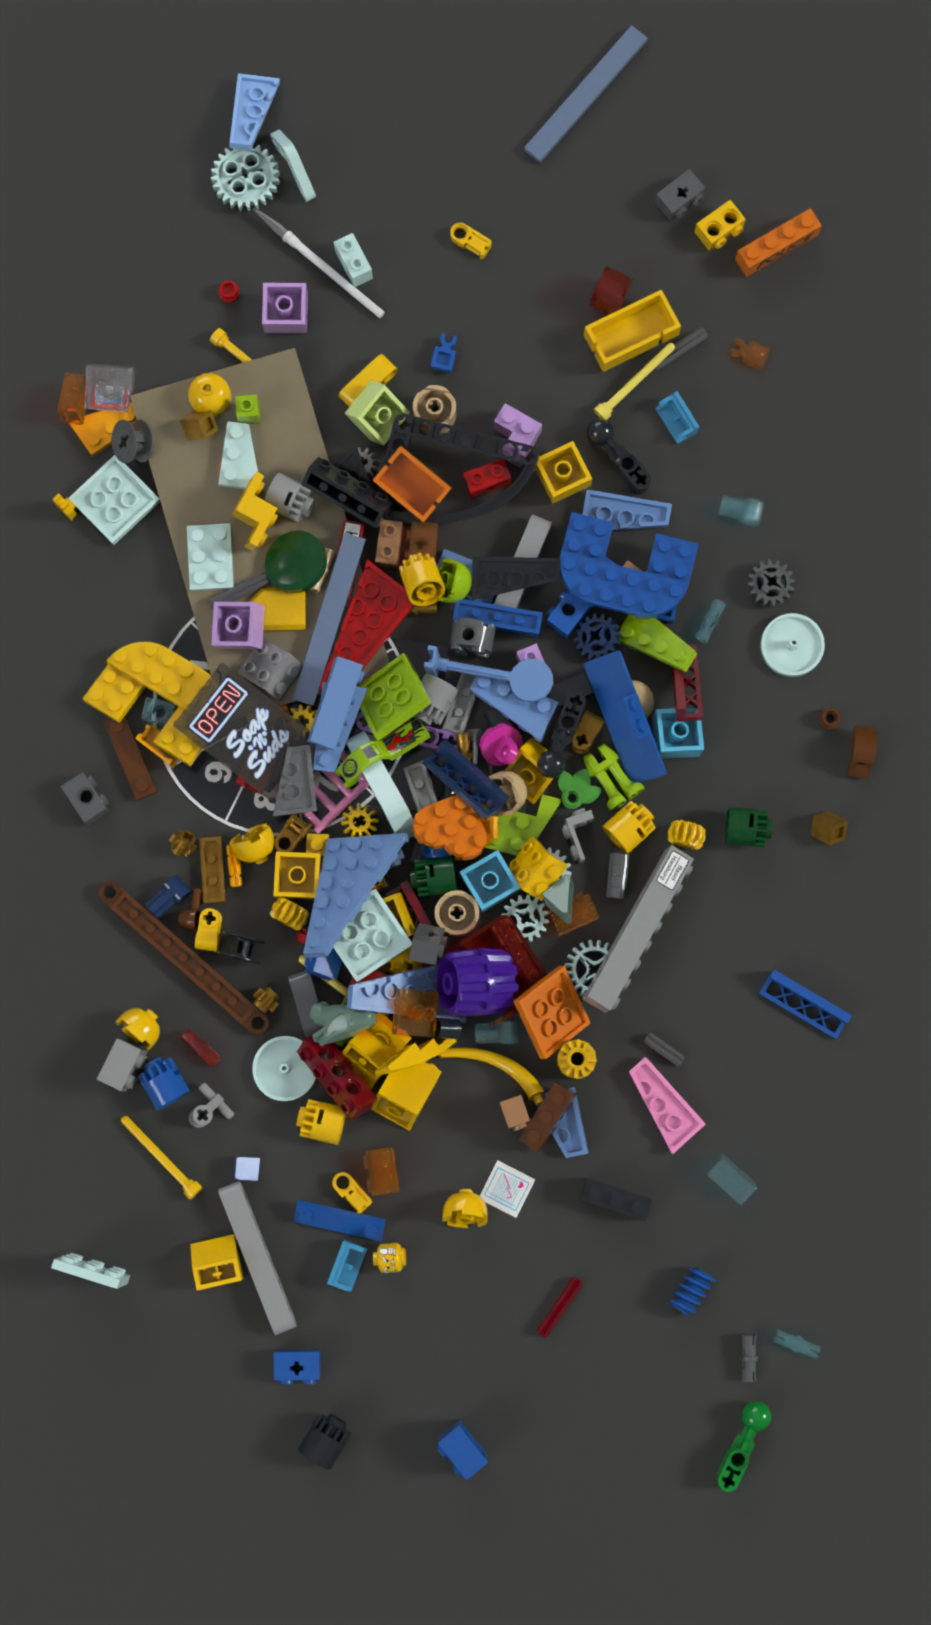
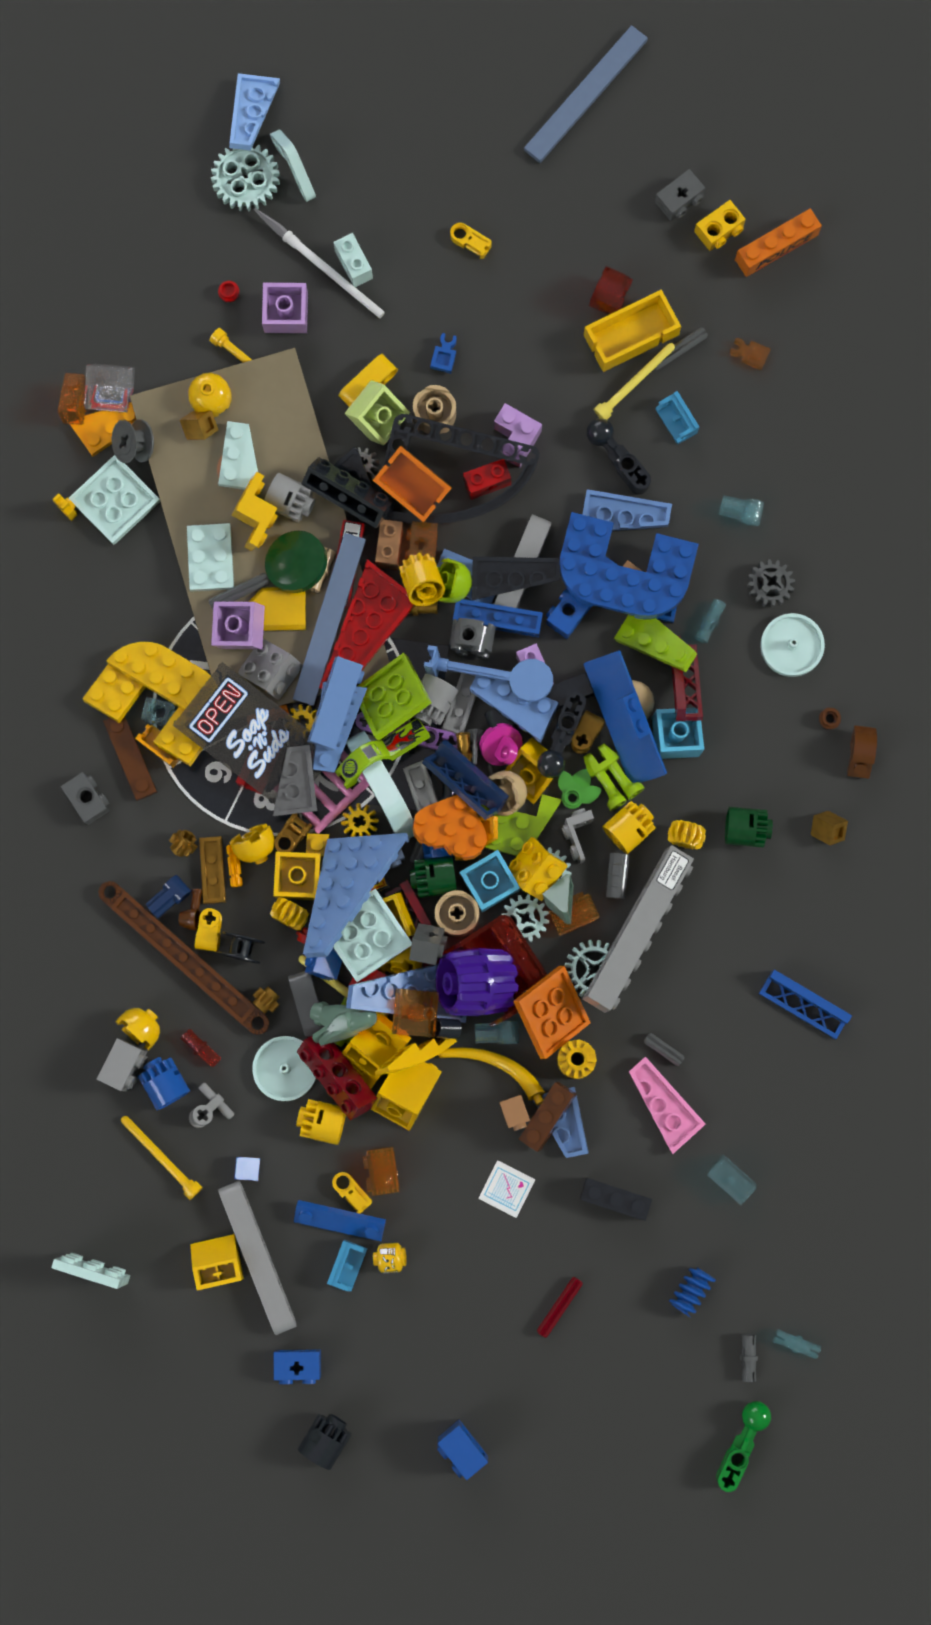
lime brick [235,394,261,424] -> none
yellow cylinder [442,1189,488,1228] -> none
yellow brick [535,441,592,504] -> none
dark blue gear [574,613,622,660] -> none

